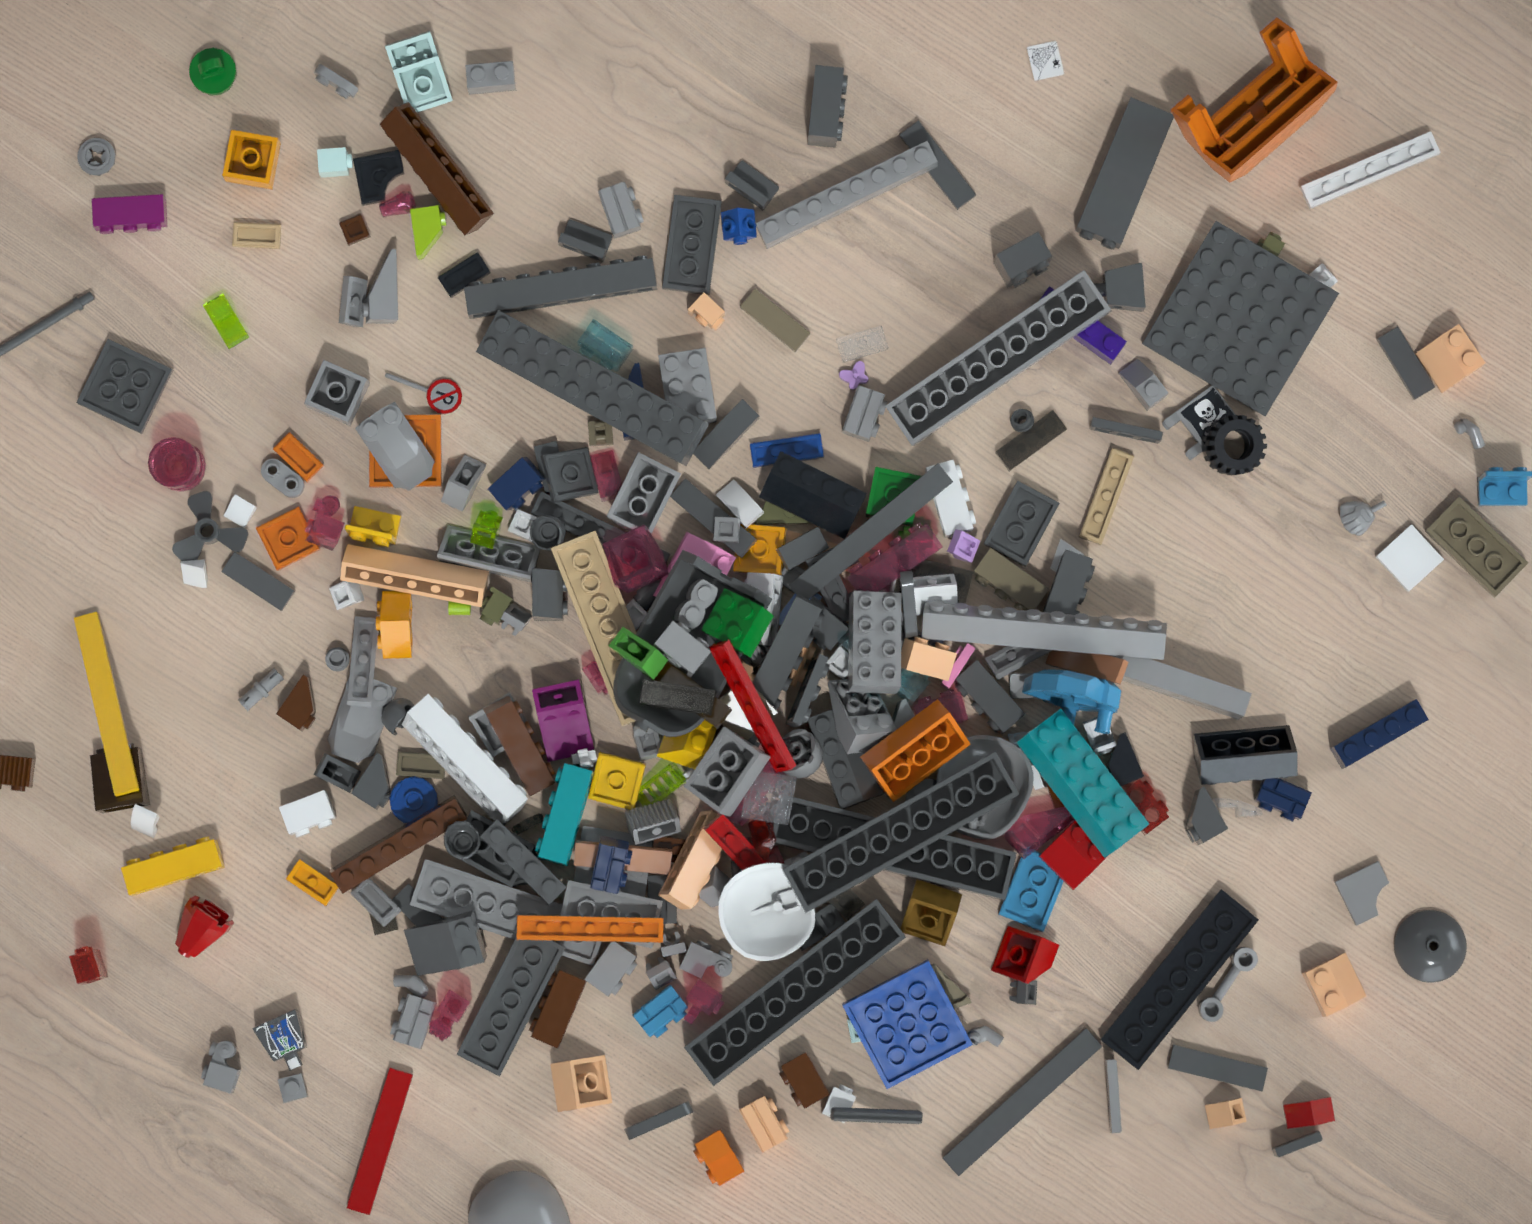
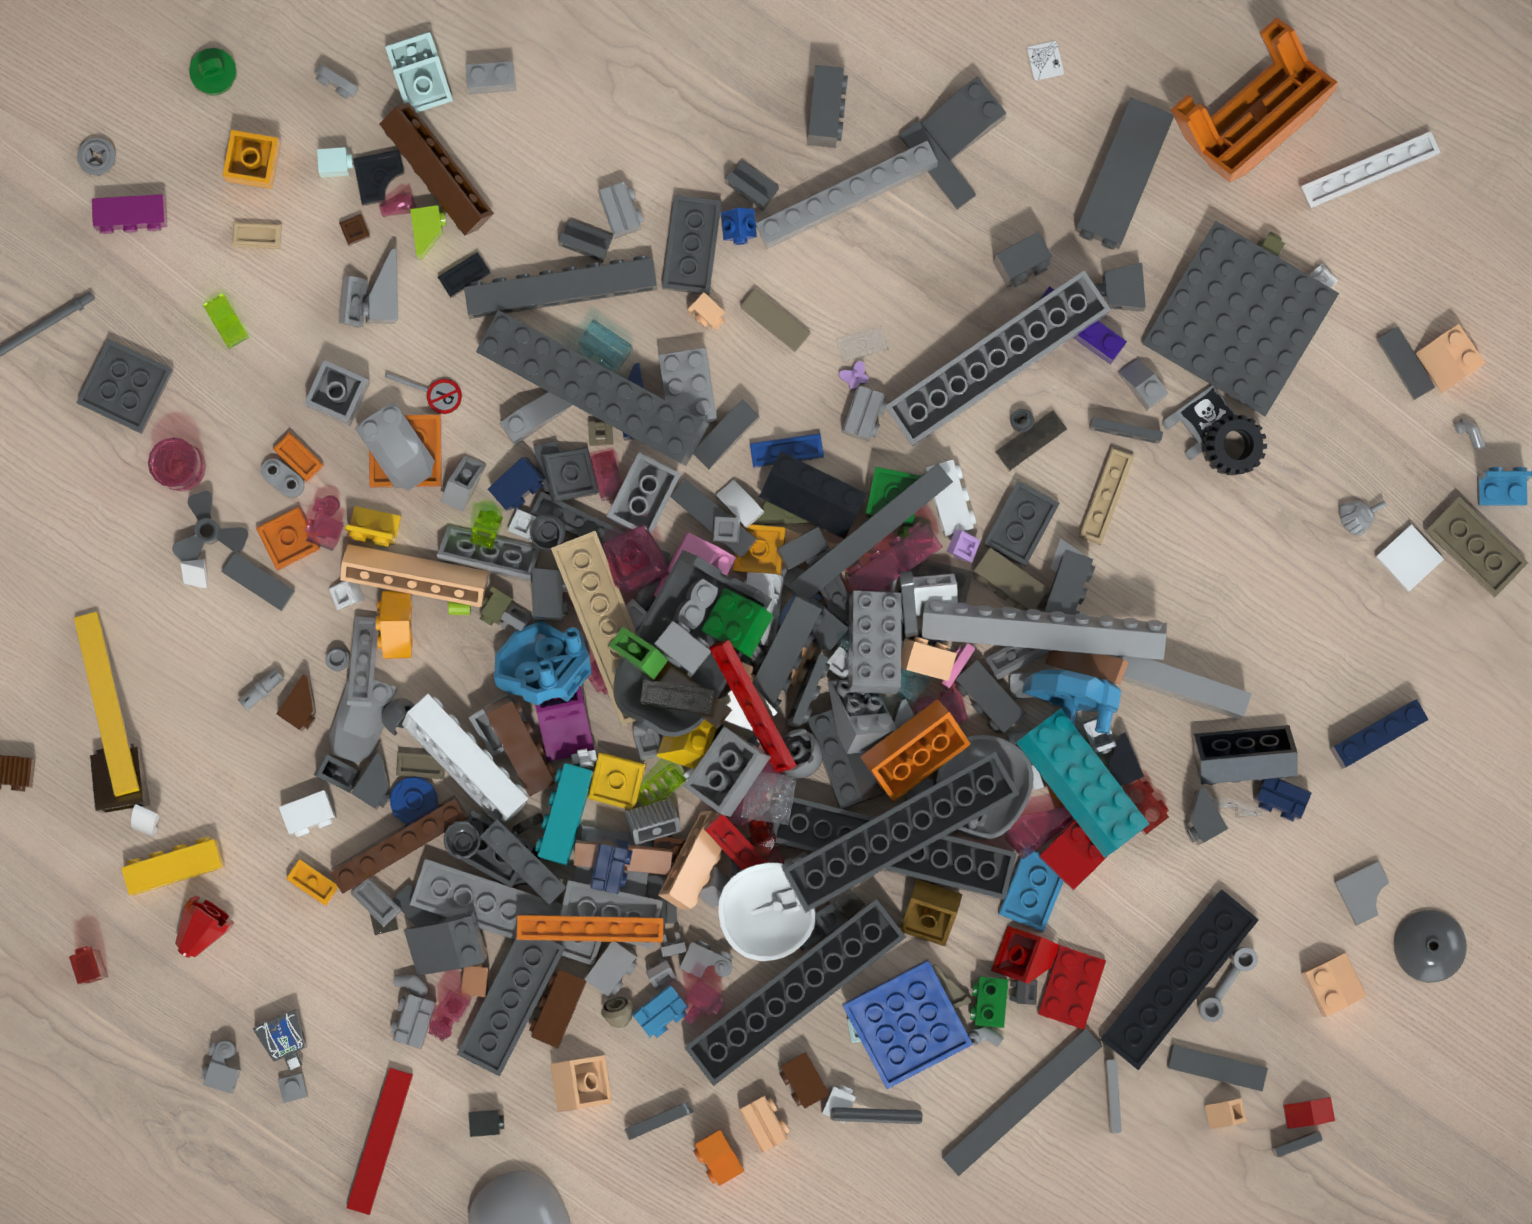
white slope [224,494,257,528] -> none
none -> nougat brick [461,963,490,997]
none -> pearl dark grey brick [468,1110,505,1137]
none -> dark azure brick [494,620,592,705]
none -> light grey slope [500,392,573,446]
none -> dark tan cone [601,997,633,1028]
none -> dark grey slope [921,76,1007,161]
none -> green brick [970,977,1009,1028]
none -> red plate [1038,945,1106,1030]

